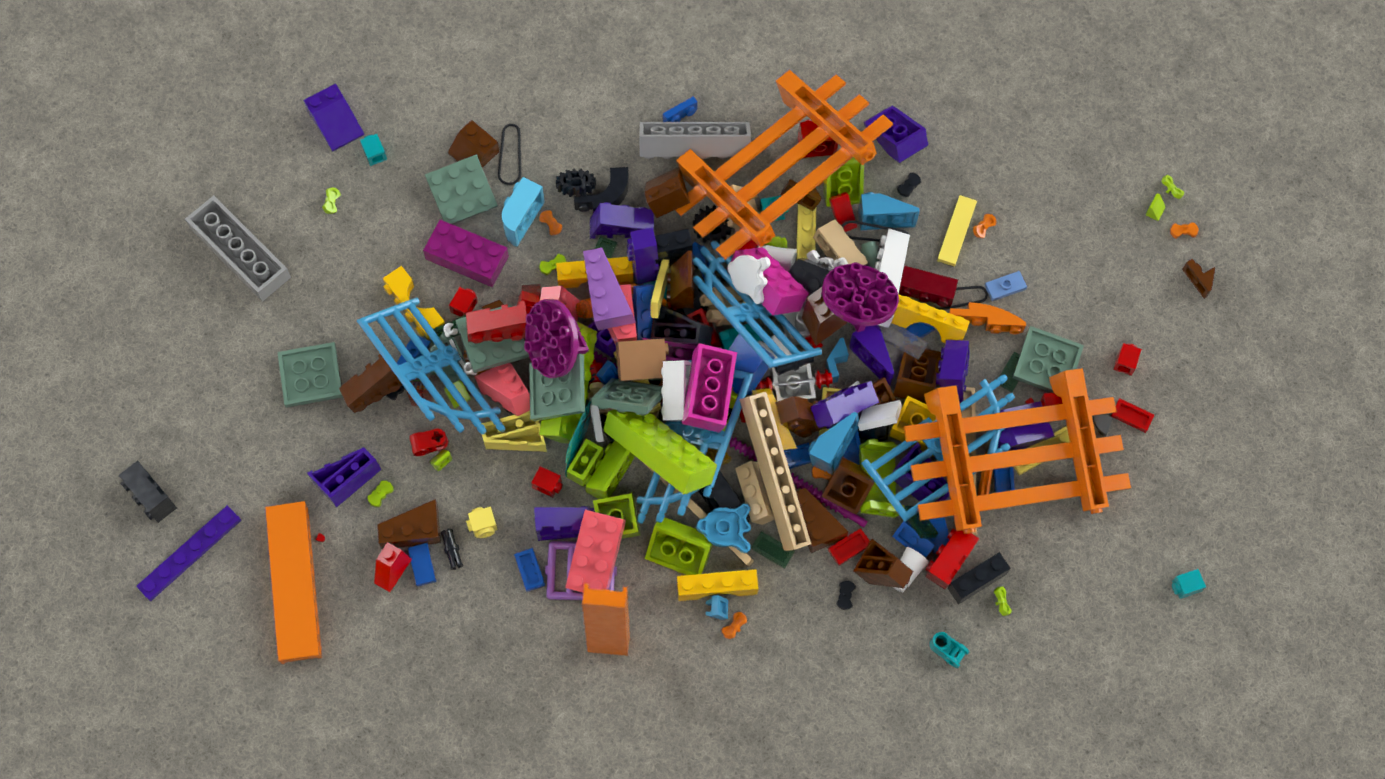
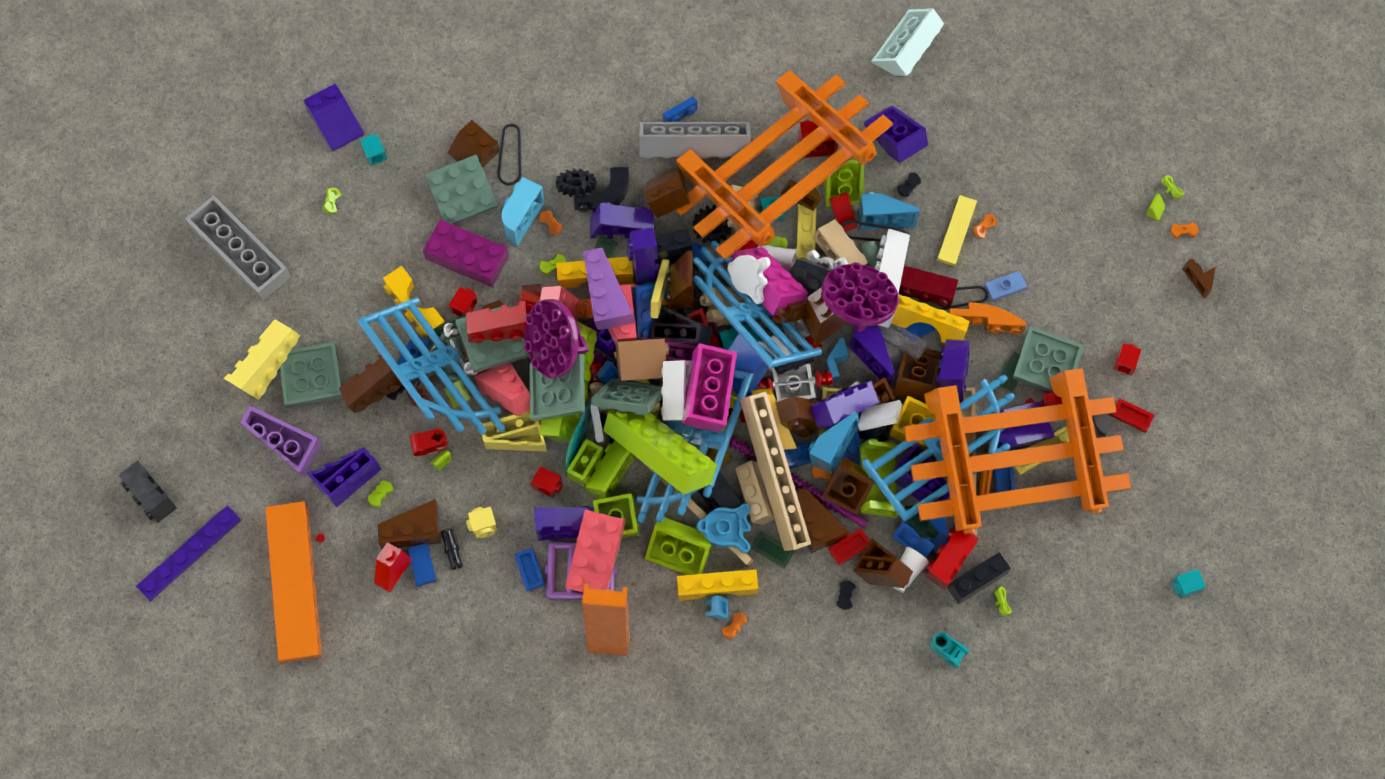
none -> light yellow wedge [224,320,300,400]
none -> medium lavender wedge [240,406,323,477]
none -> reddish brown plate [772,301,806,324]
none -> light aqua slope [872,8,944,76]

